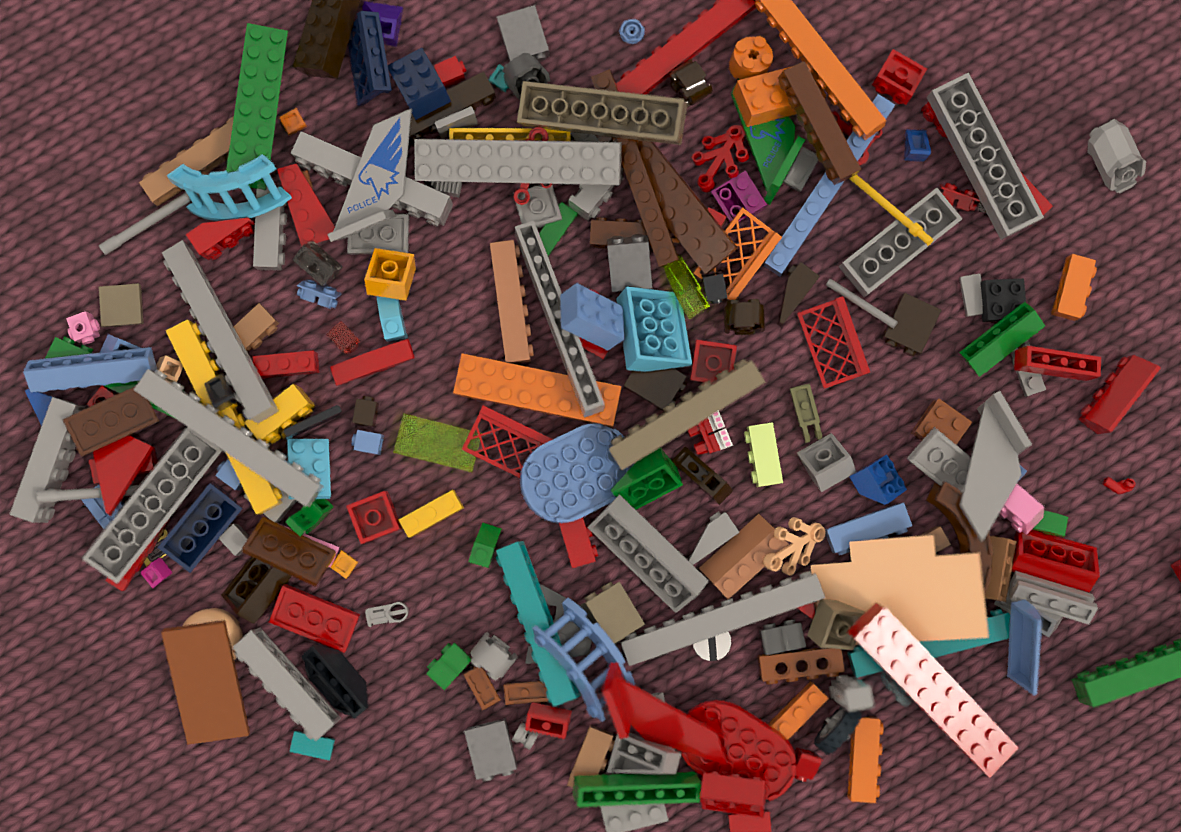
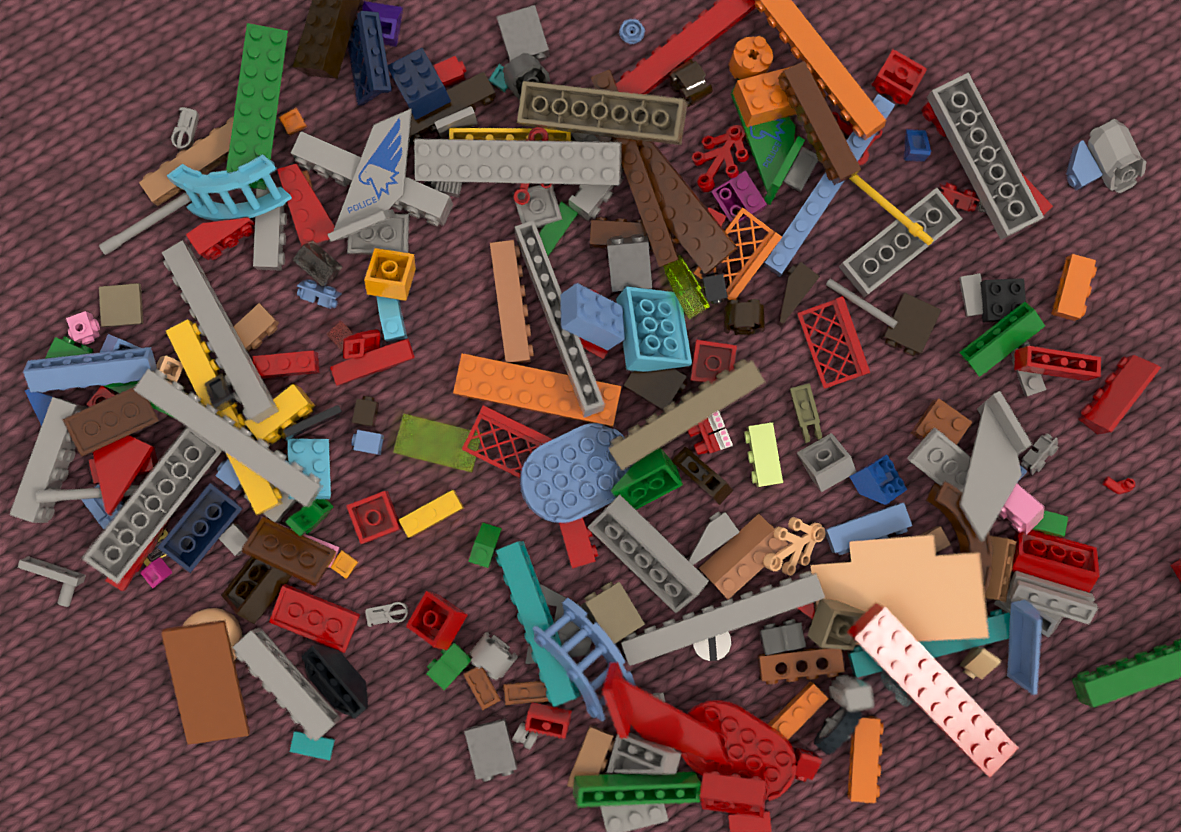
none -> light grey piece [18,556,86,607]
none -> light grey piece [171,107,199,150]
none -> red slope [343,329,380,359]
none -> red brick [406,591,468,650]
none -> tan slope [960,647,1001,679]
none -> light grey hinge [1021,433,1059,475]
none -> medium blue slope [1066,140,1103,190]

